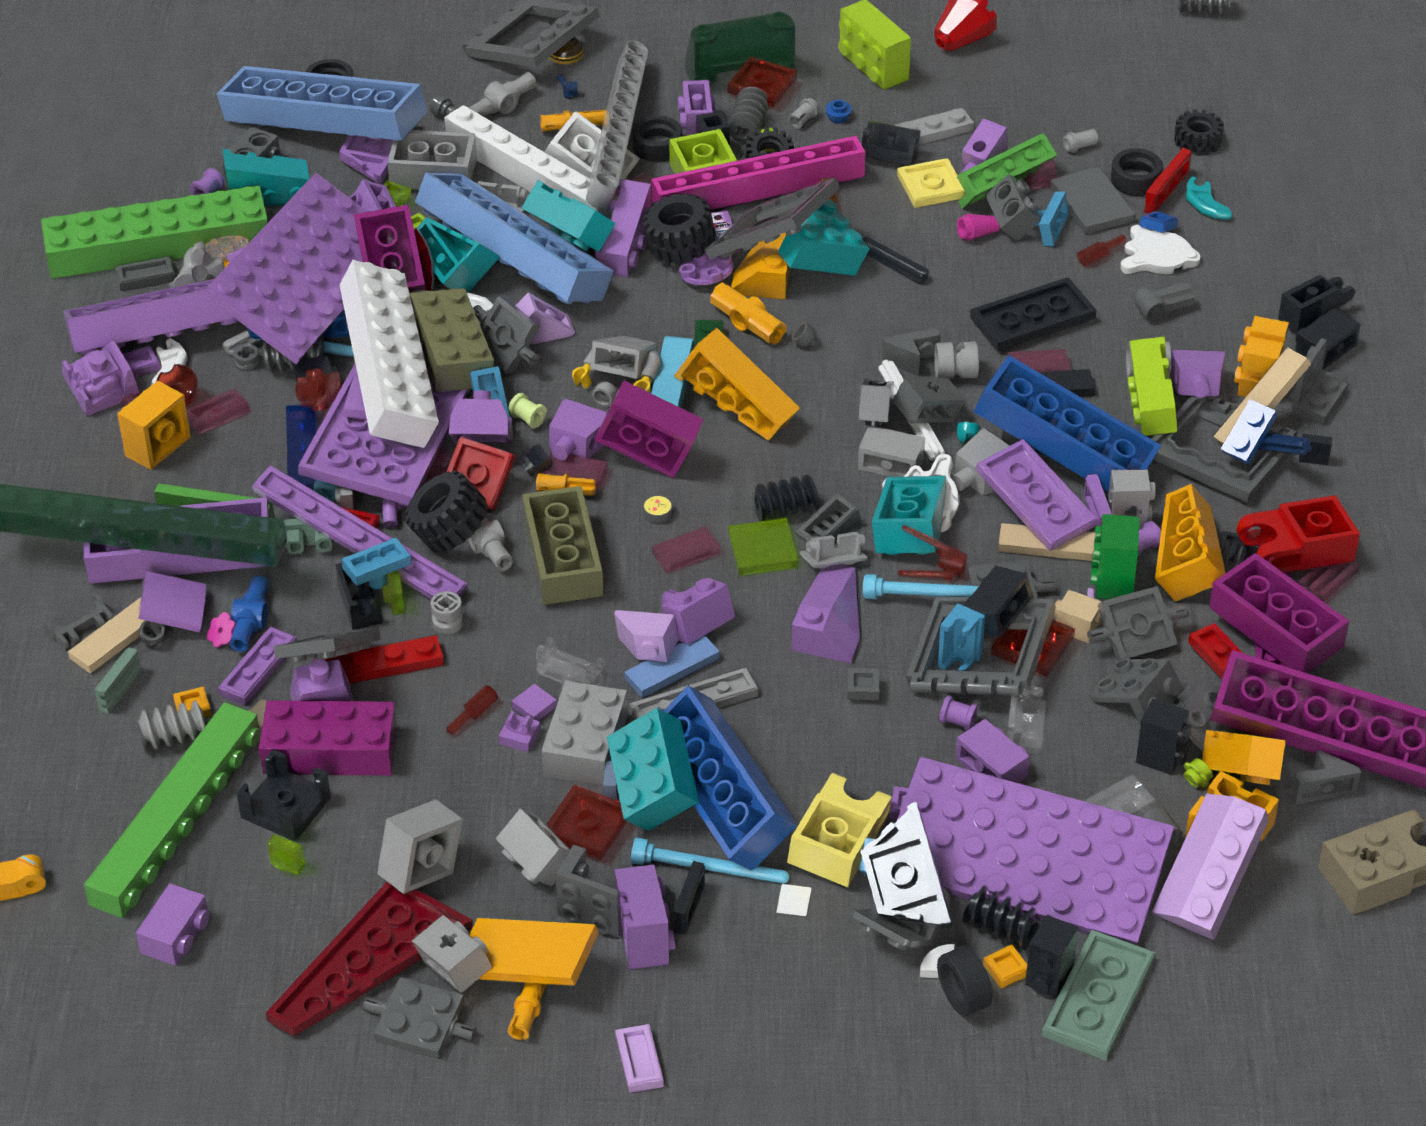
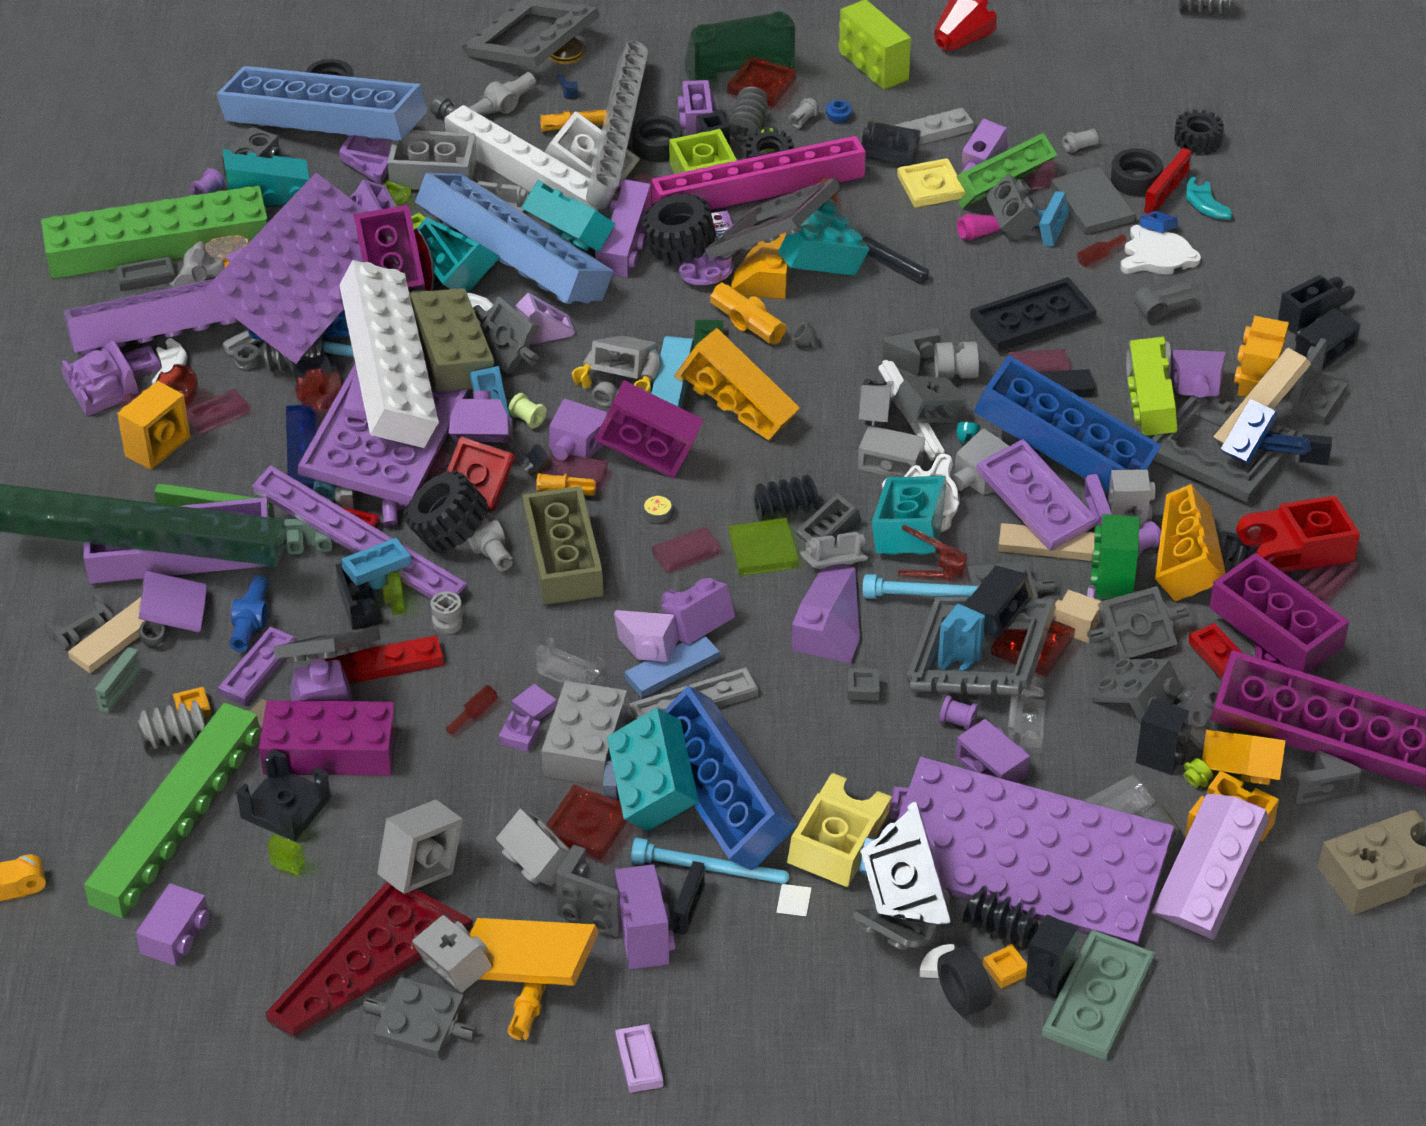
dark pink plant [207,612,236,648] -> none

